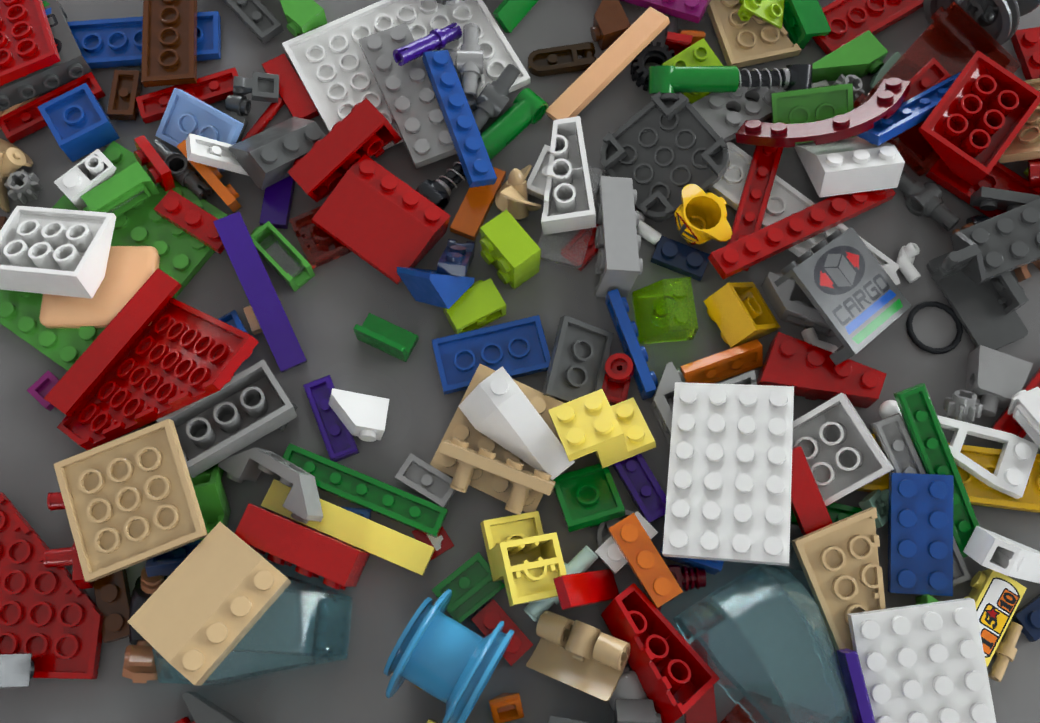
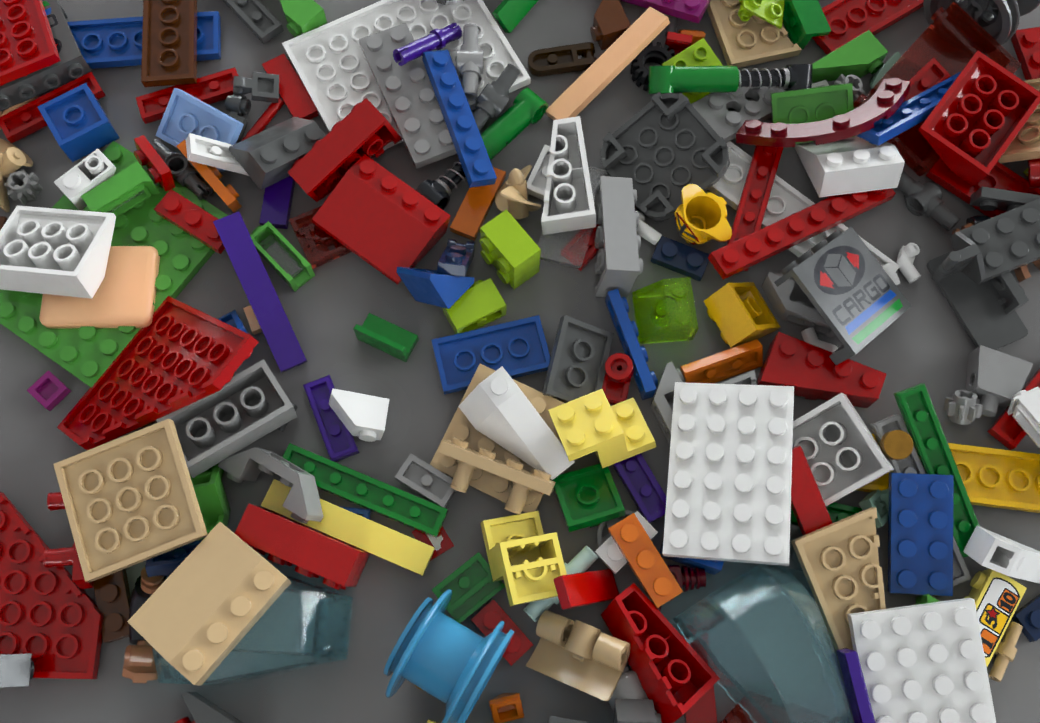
red tile [44,268,182,417] -> none
reddish brown plate [107,70,142,121] -> none
white plate [879,400,1039,499] -> none
black piece [906,301,963,354] -> none
none -> pearl gold tile [880,430,913,460]

